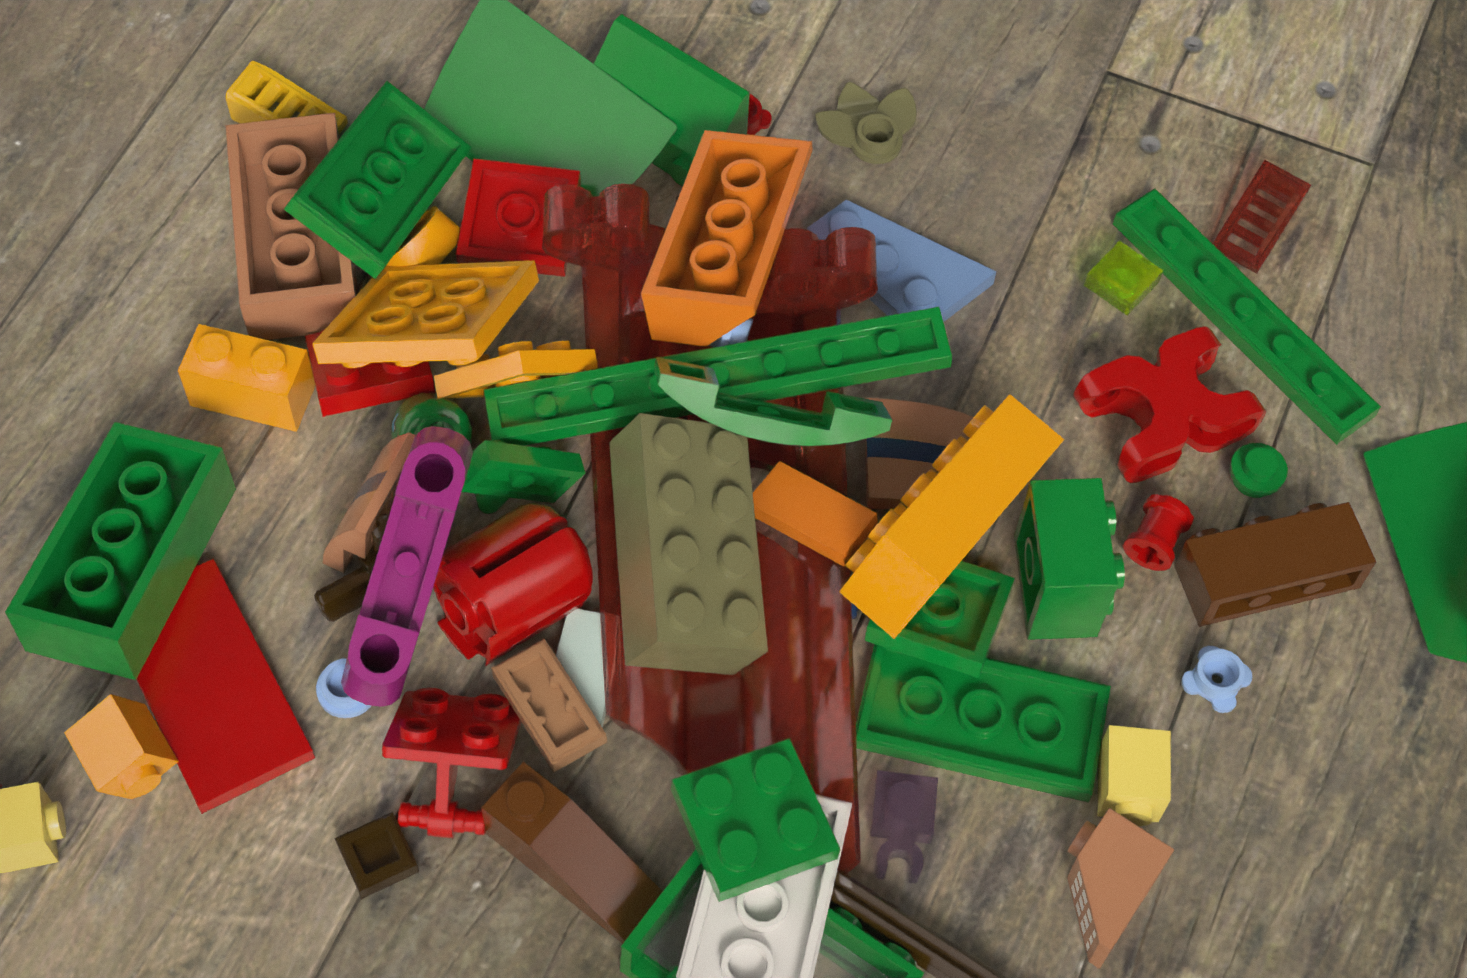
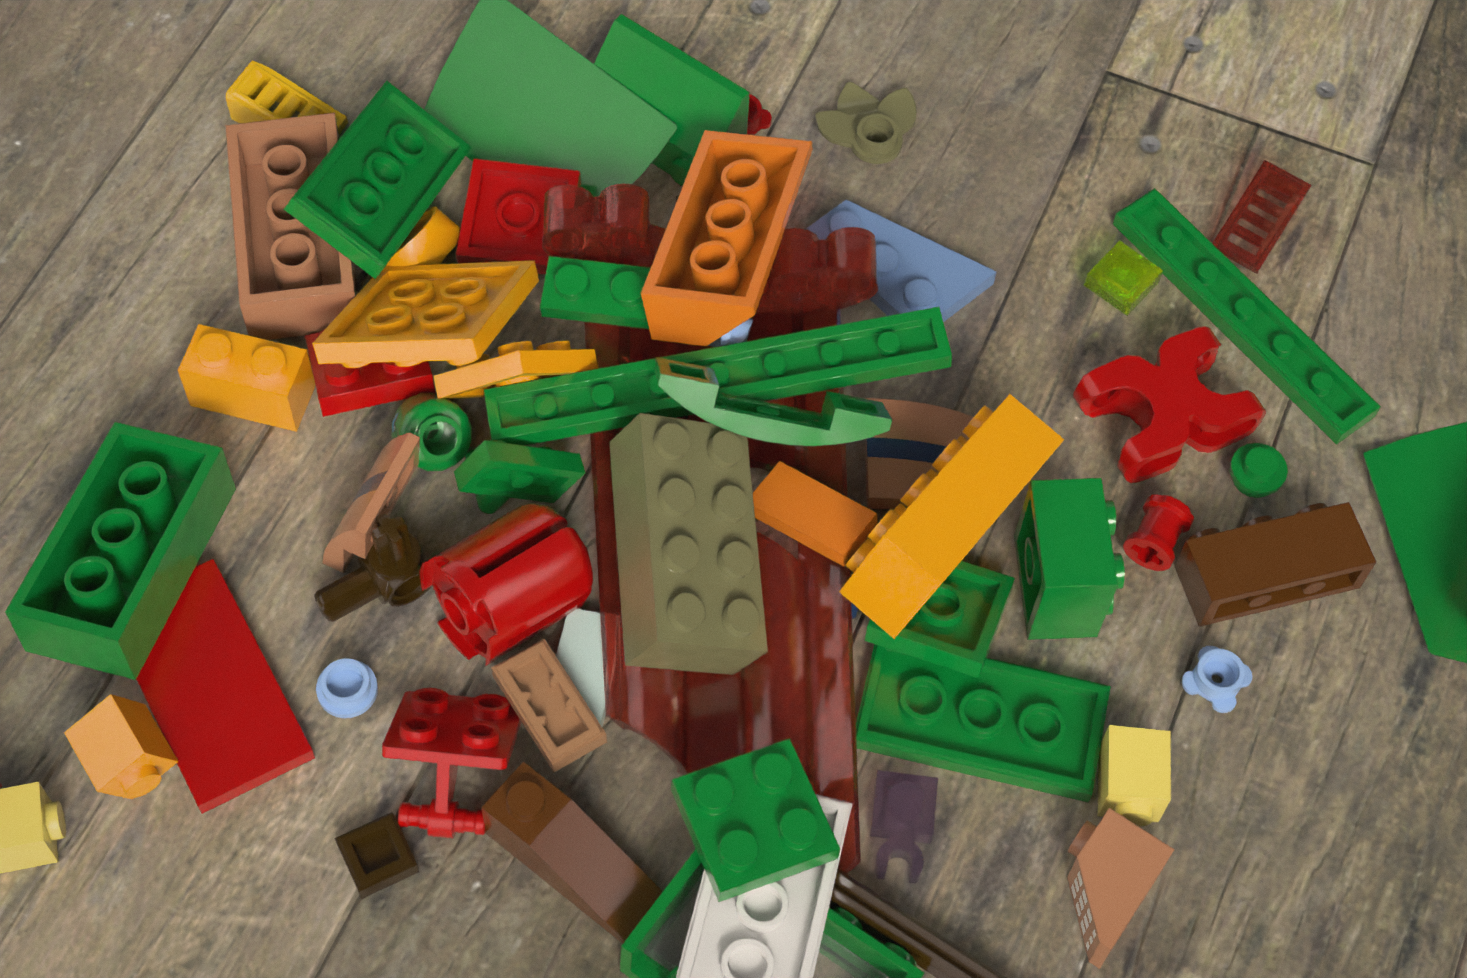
magenta plate [341,426,473,707] -> none
none -> green plate [540,256,651,329]

